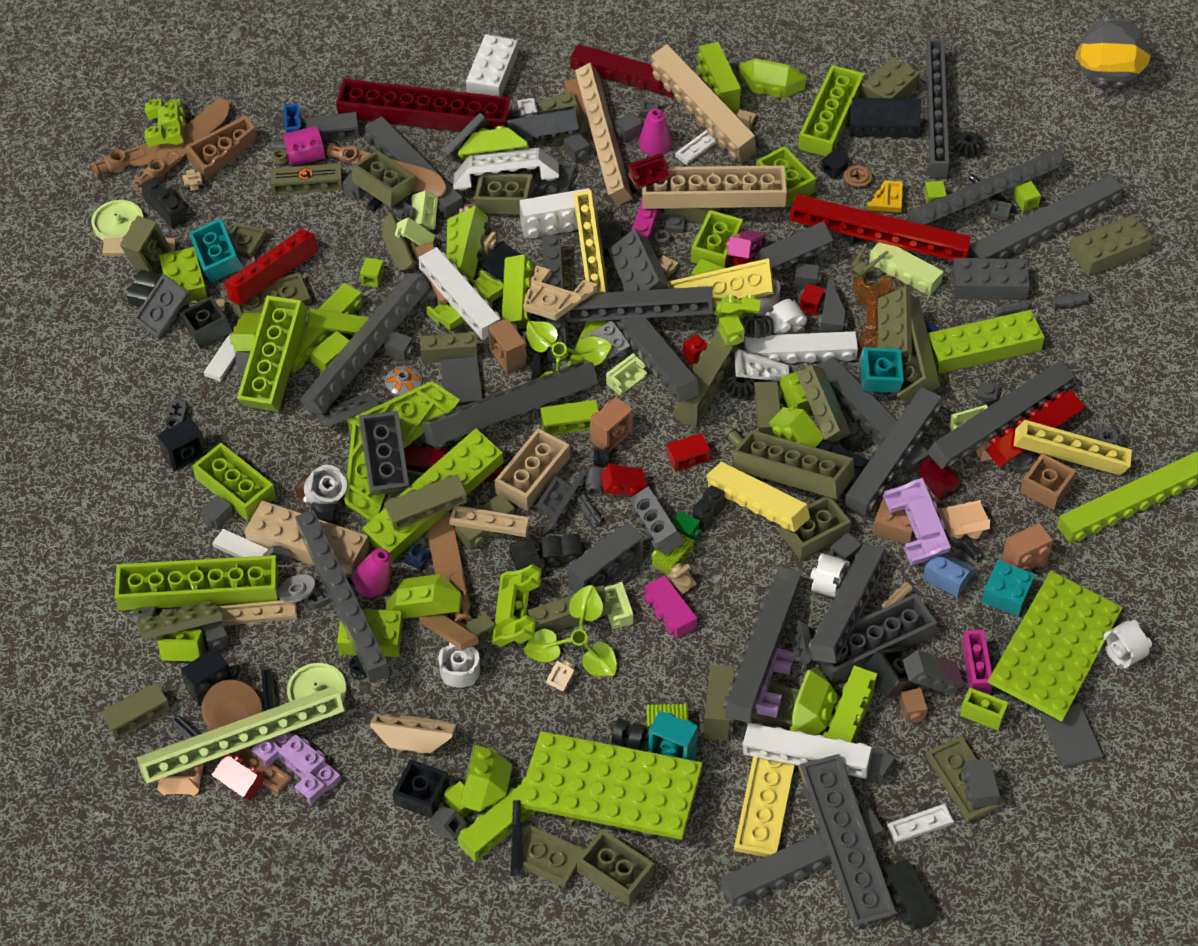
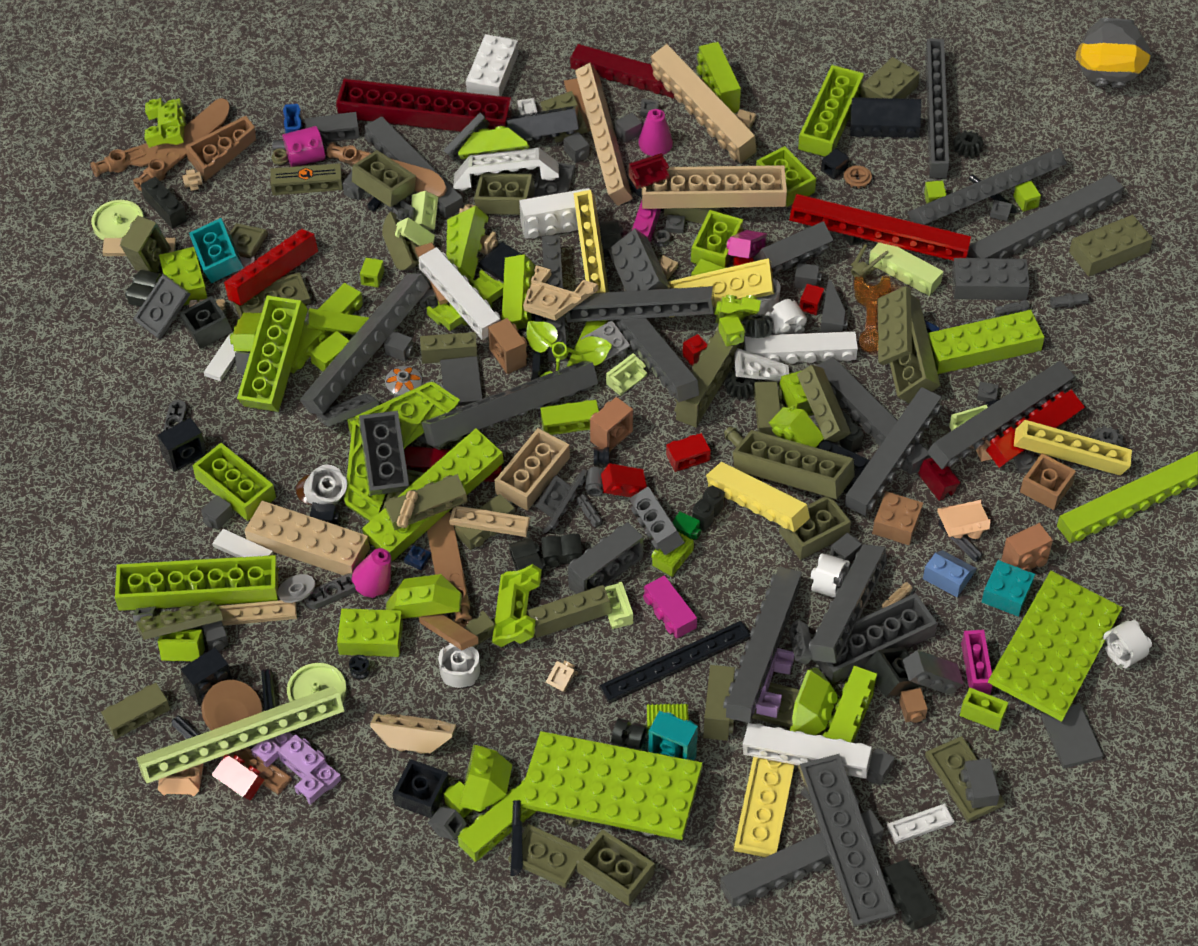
dark grey plate [263,545,290,565] -> none
dark grey brick [295,509,389,683] -> none
lime plant [524,585,617,676] -> none
tan bracket [666,563,696,595] -> none
white tile [675,130,718,166] -> none
lime wedge [739,59,806,98] -> none
teal brick [859,347,904,393] -> none
yellow wing [867,181,903,213] -> none
lavender bracket [883,478,951,566] -> none
none -> tan axle [397,490,418,528]
none -> black tile [599,621,751,704]

